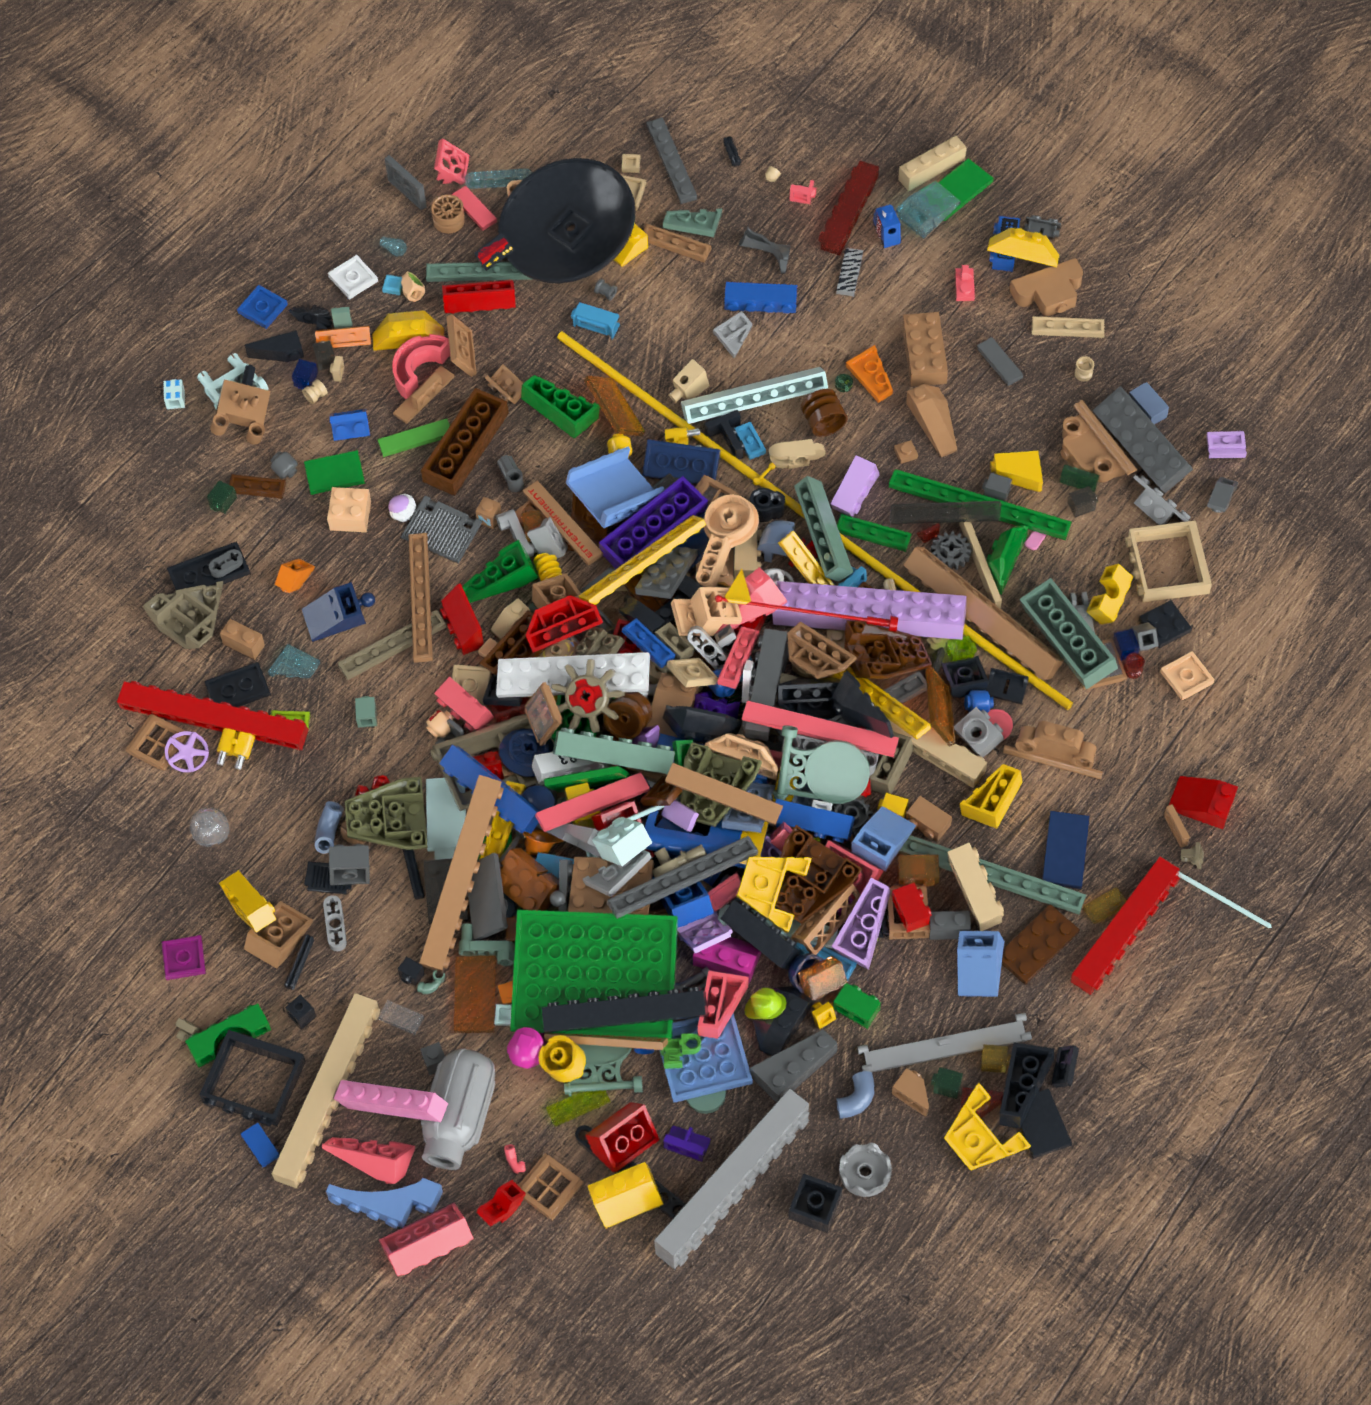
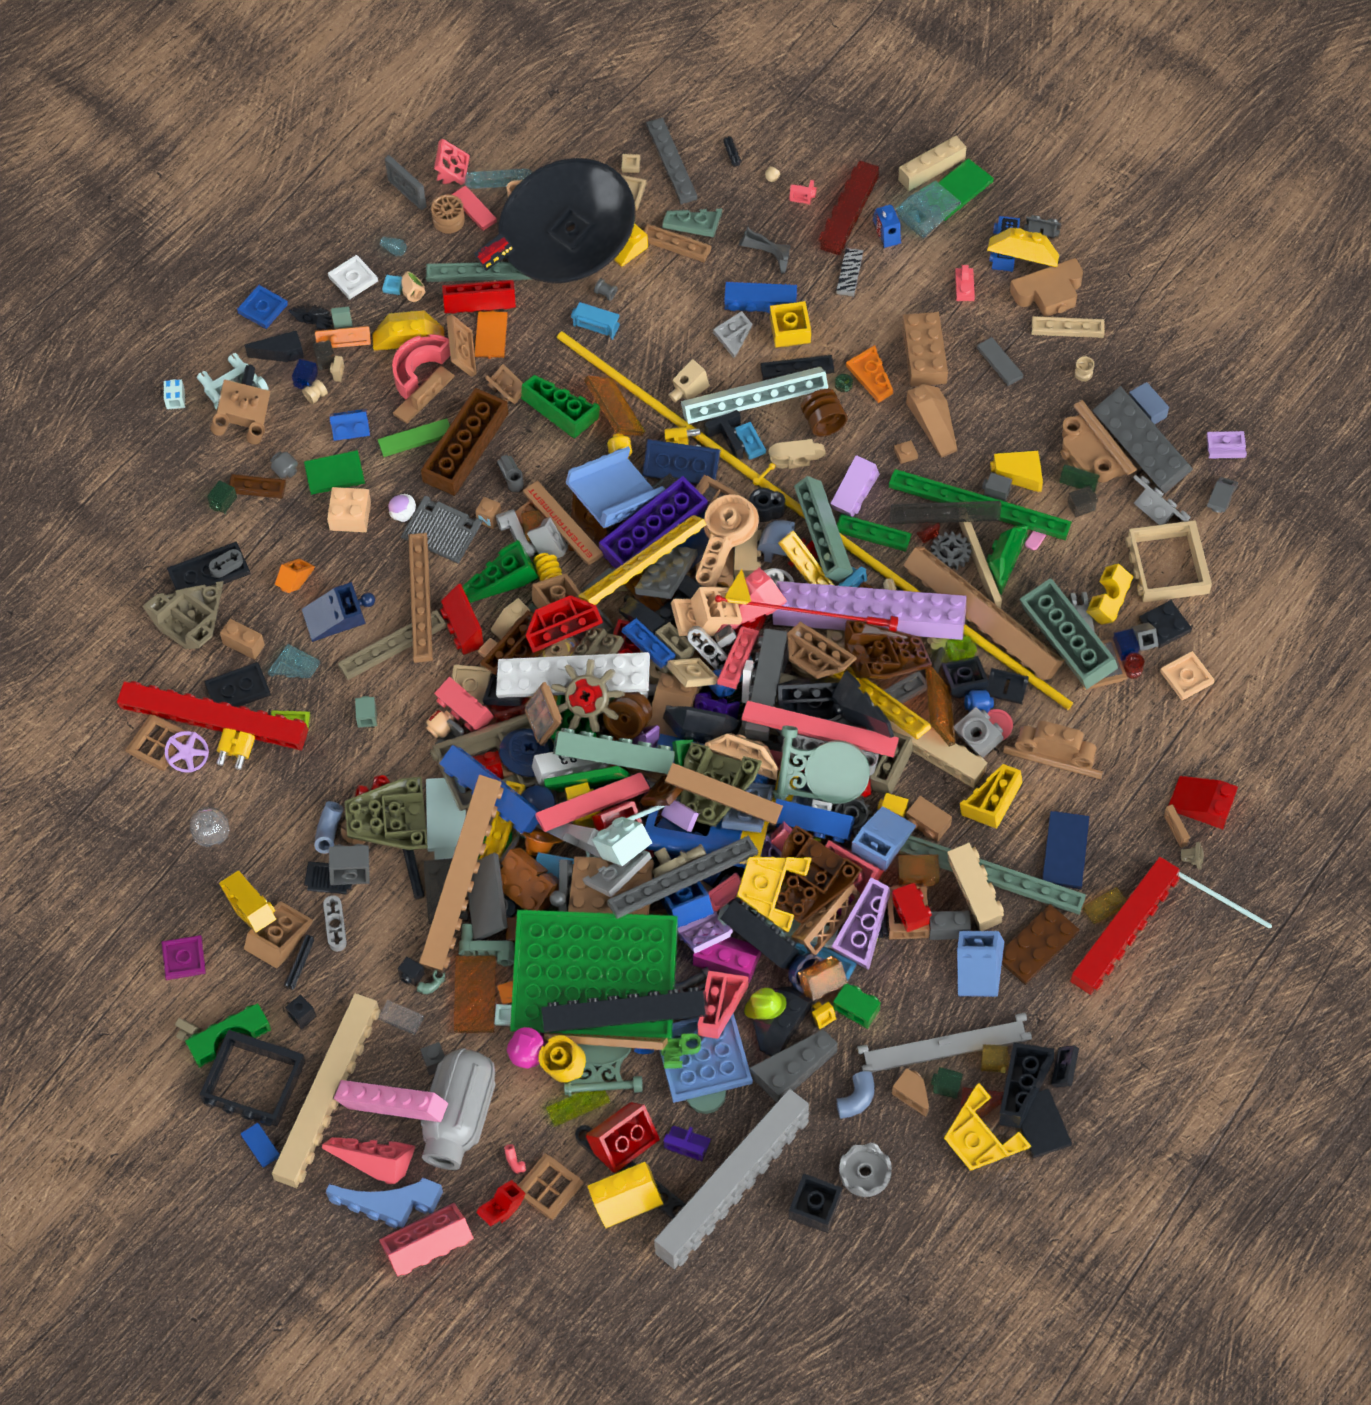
none -> orange piece [475,310,508,359]
none -> black tile [760,355,834,381]
none -> yellow brick [770,301,811,348]

